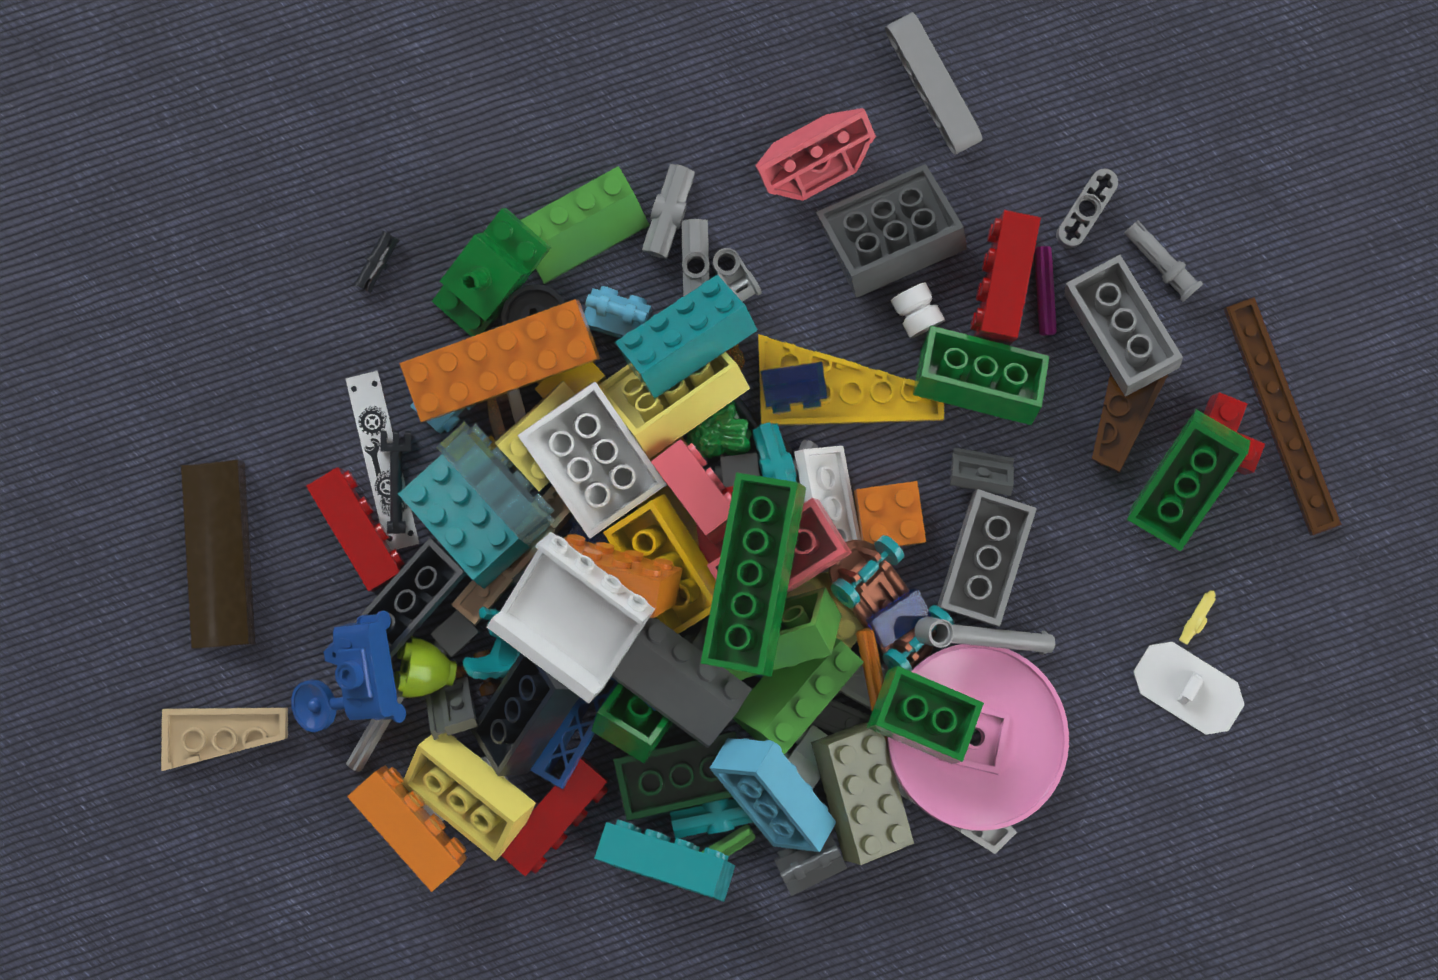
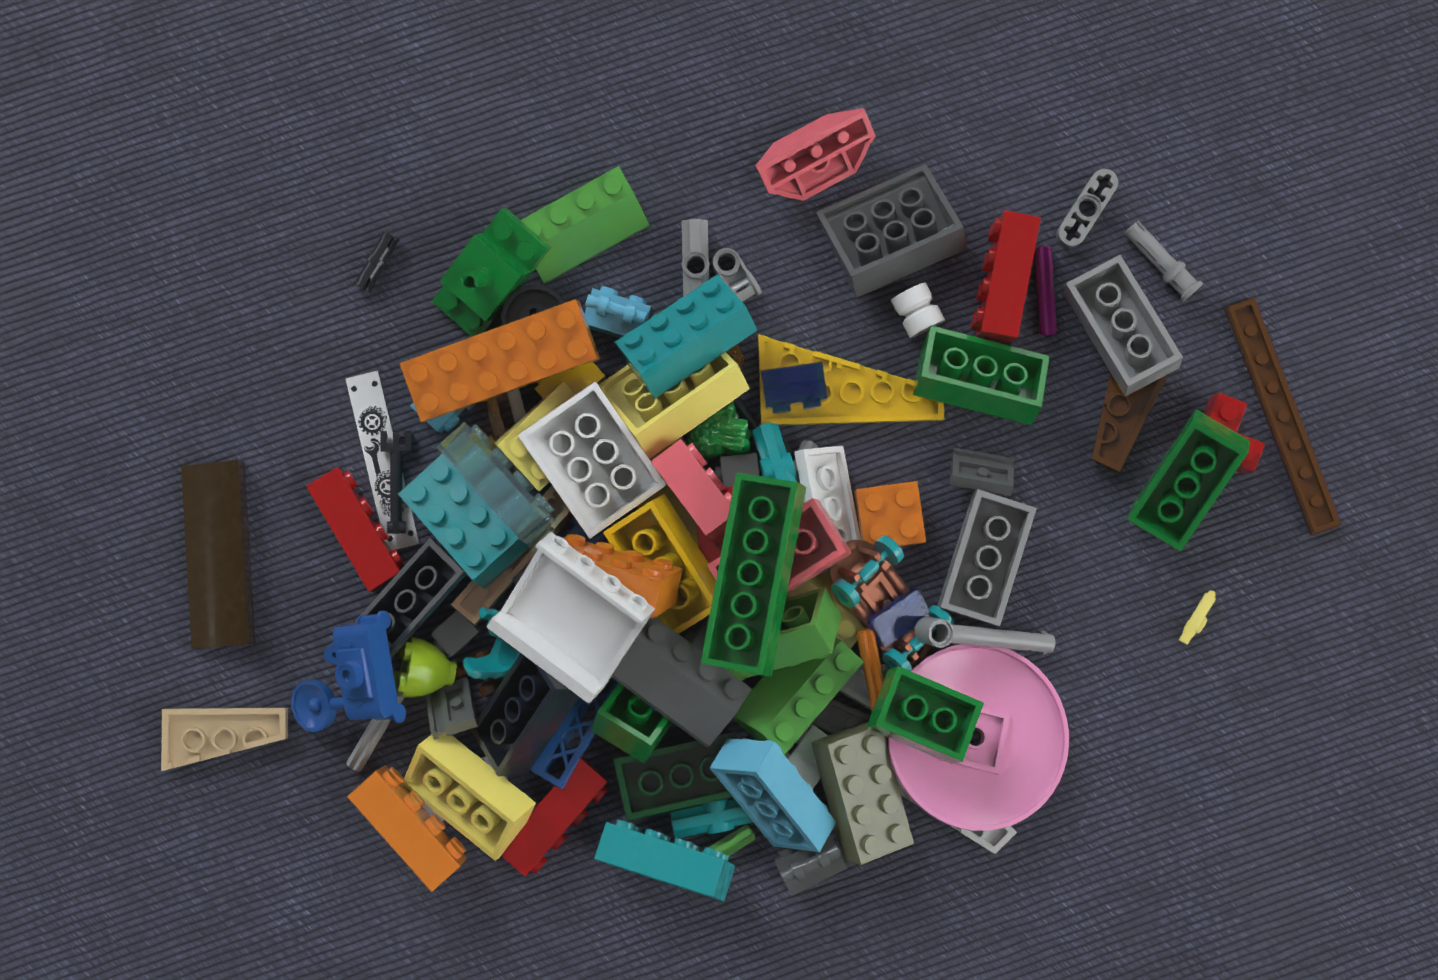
light grey piece [642,164,695,259] -> none
light grey beam [885,12,982,155] -> none
white shield [1133,642,1244,735] -> none

